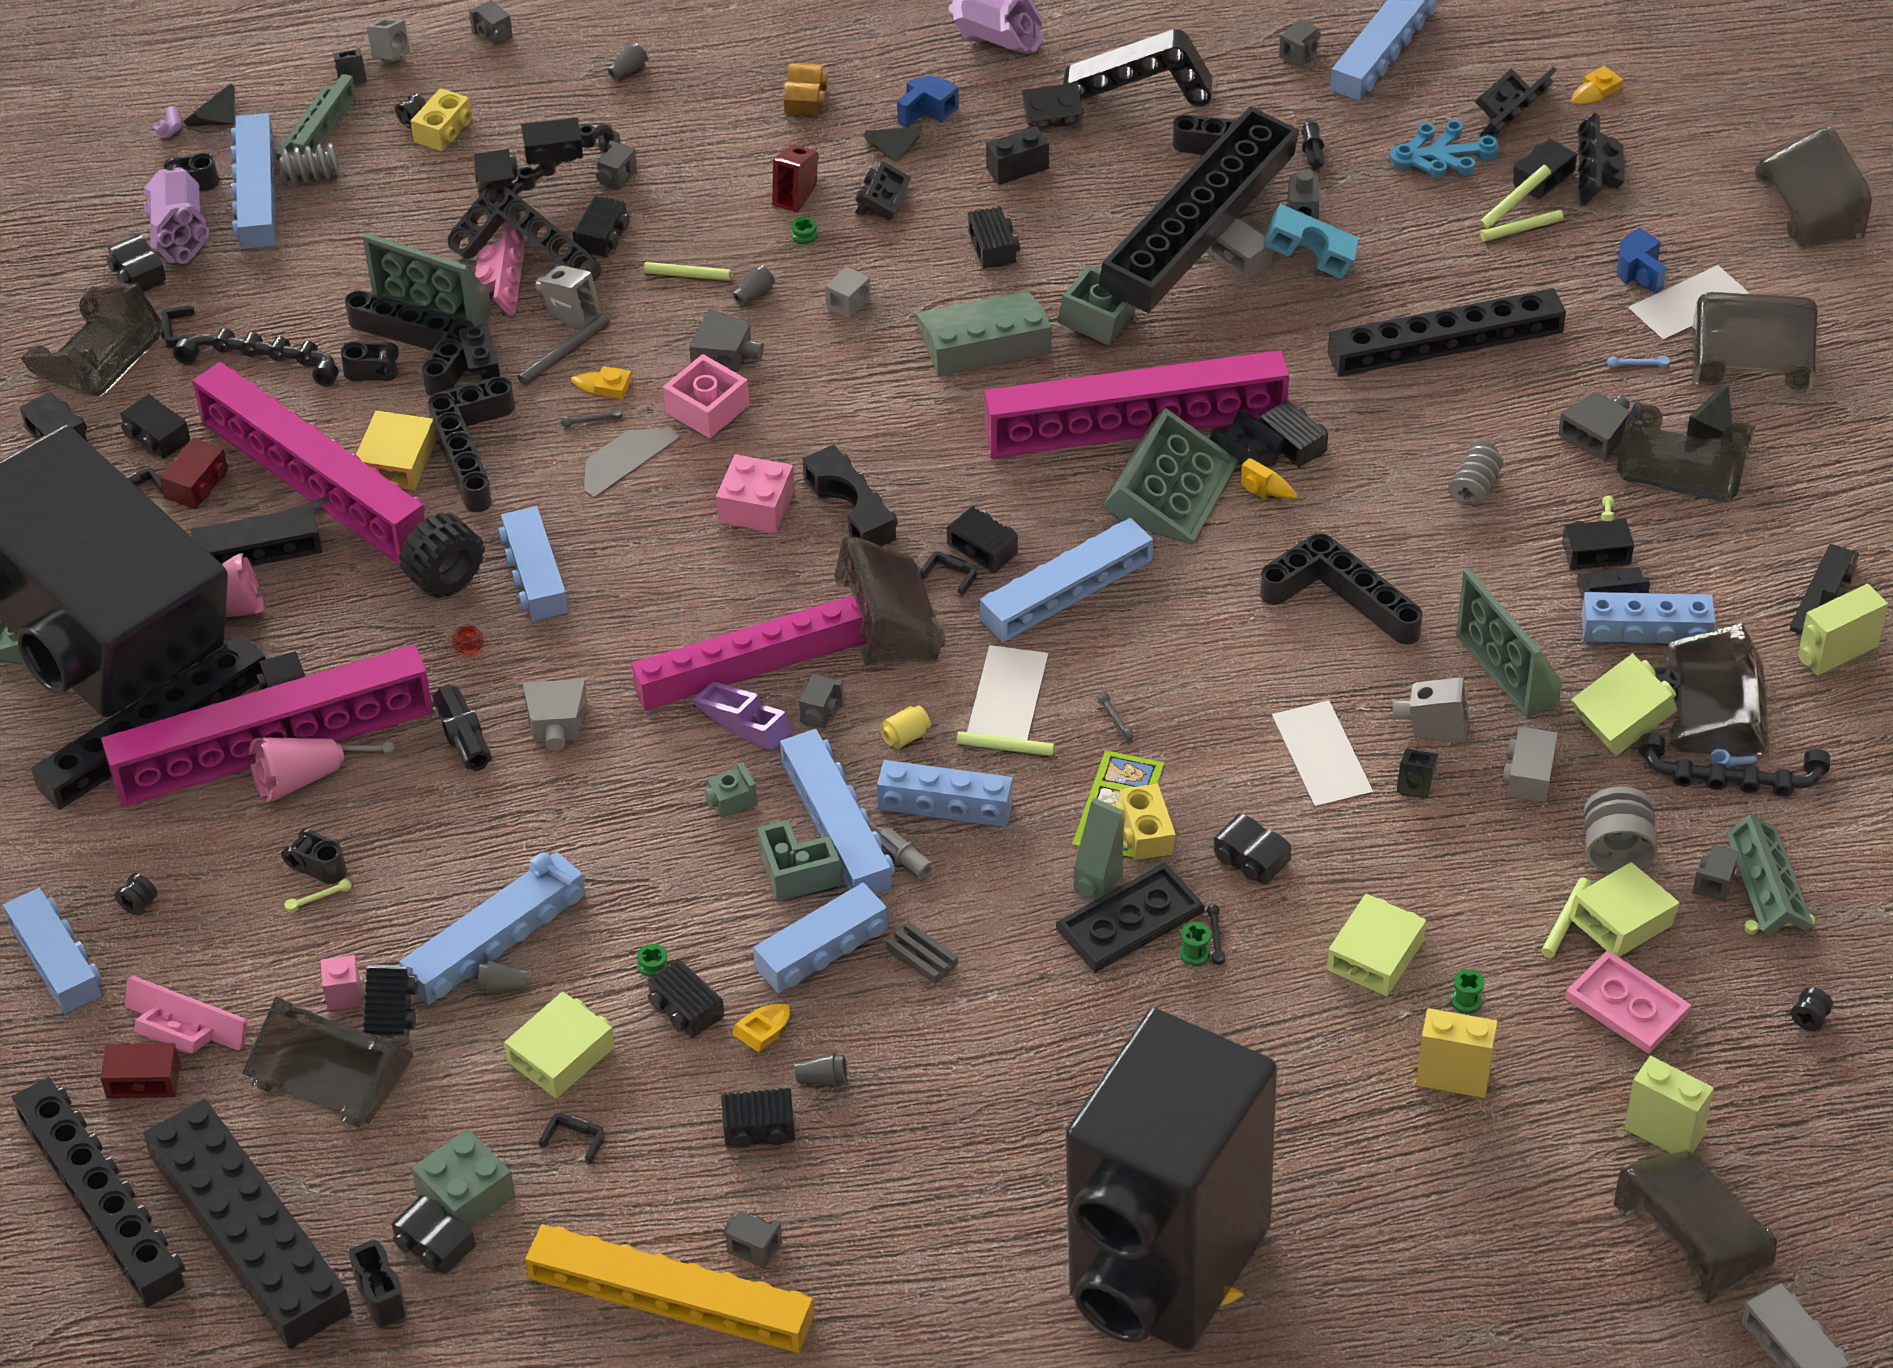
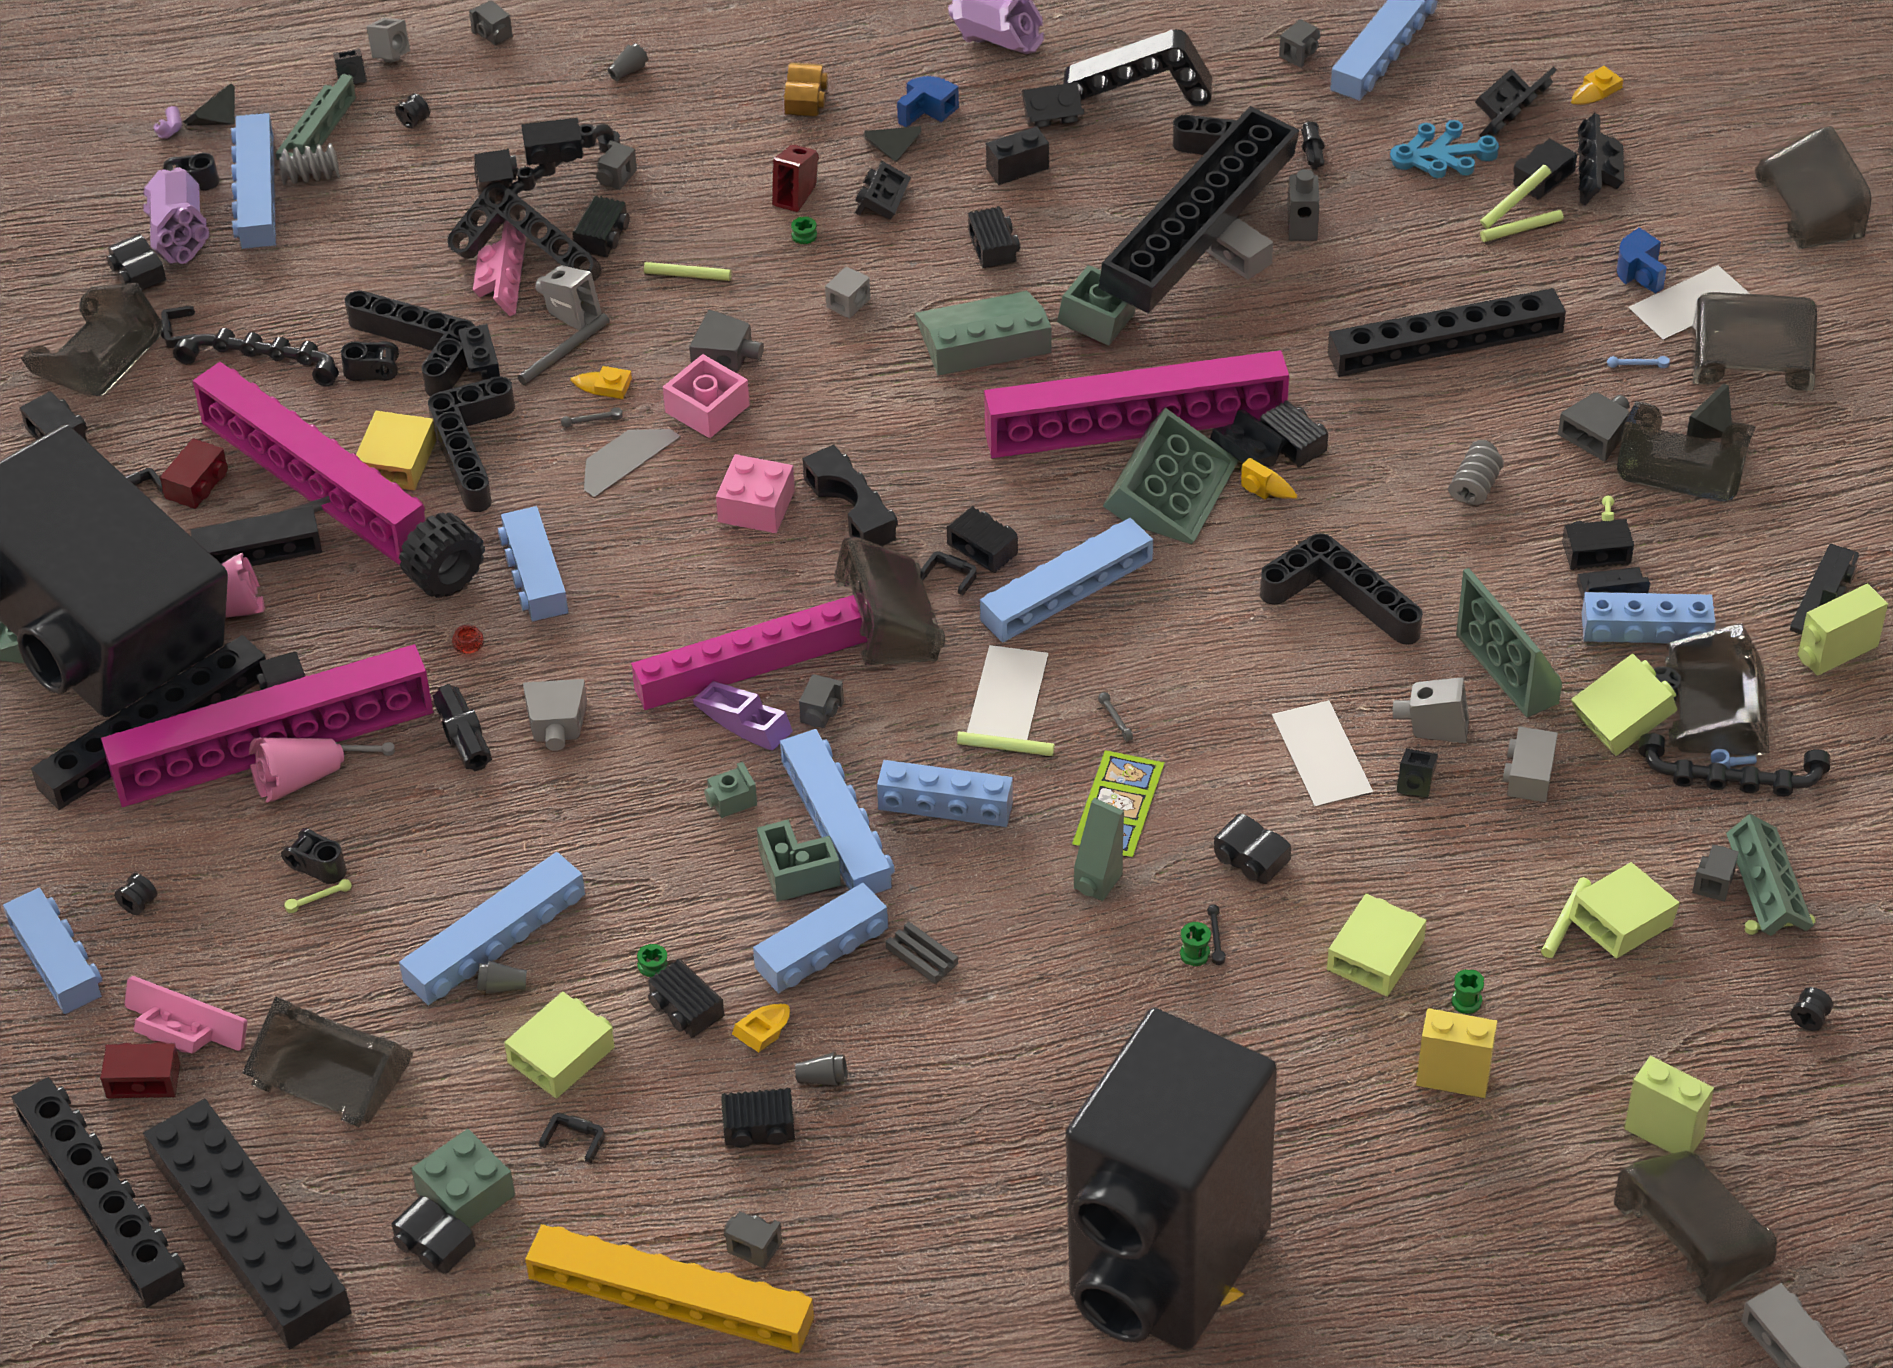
black brick [120,394,190,459] -> none
bright pink brick [321,955,362,1011] -> none
black brick [349,1239,406,1327] -> none
sand green slope [362,233,491,326] -> none
black brick [362,965,418,1037] -> none
light yellow brick [411,88,472,152] -> none
light blue hand [530,853,575,887] -> none
dark grey cone [732,265,775,306] -> none
light grey axle [879,828,934,880] -> none
light yellow brick [881,705,931,749] -> none
black tile [1056,862,1205,973] -> none
light yellow brick [1114,783,1175,861] -> none
medium azure arch [1263,204,1359,279] -> none
bright pink plate [1565,950,1691,1054] -> none
light grey wheel [1584,787,1657,874] -> none

